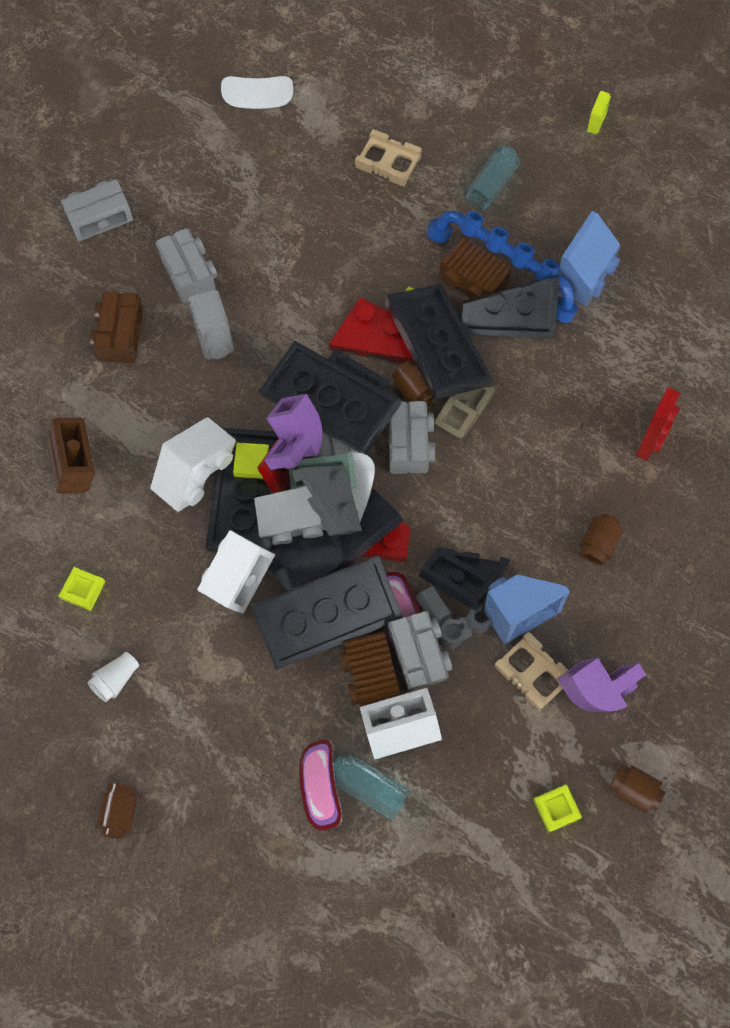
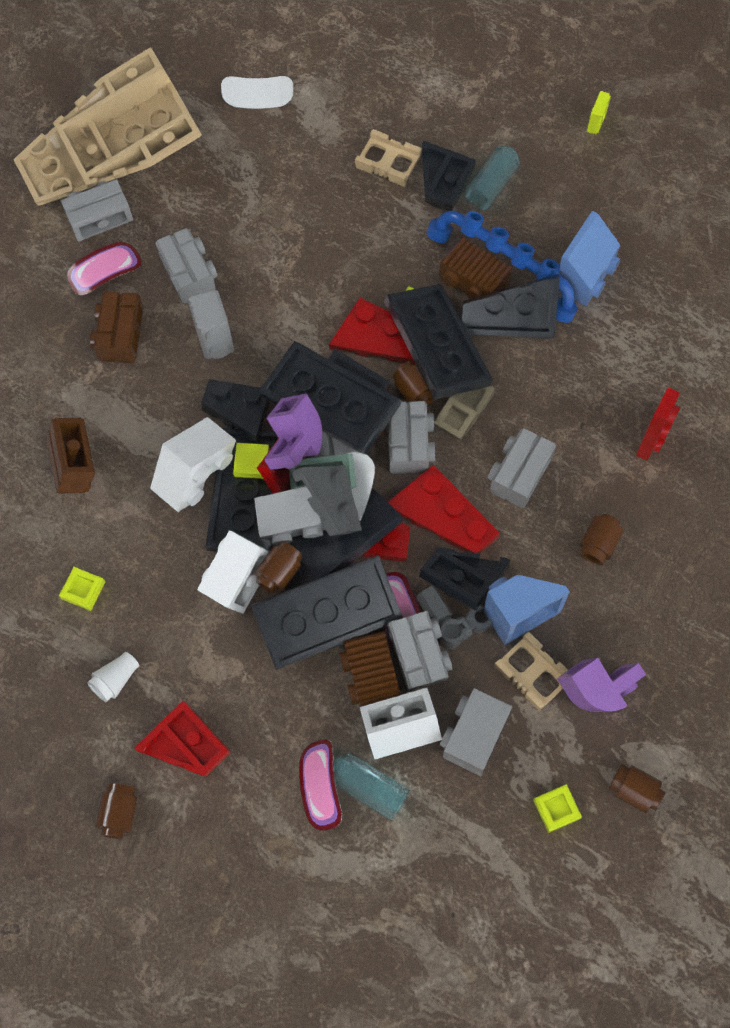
none -> tan wedge [13,47,202,206]
none -> sticker [67,242,142,295]
none -> red wing [134,701,231,777]
none -> black wing [201,379,270,443]
none -> reddish brown brick [254,541,303,594]
none -> red wing [388,465,500,554]
none -> black wing [422,141,476,211]
none -> light grey brick [440,688,512,776]
none -> light grey brick [488,428,556,508]

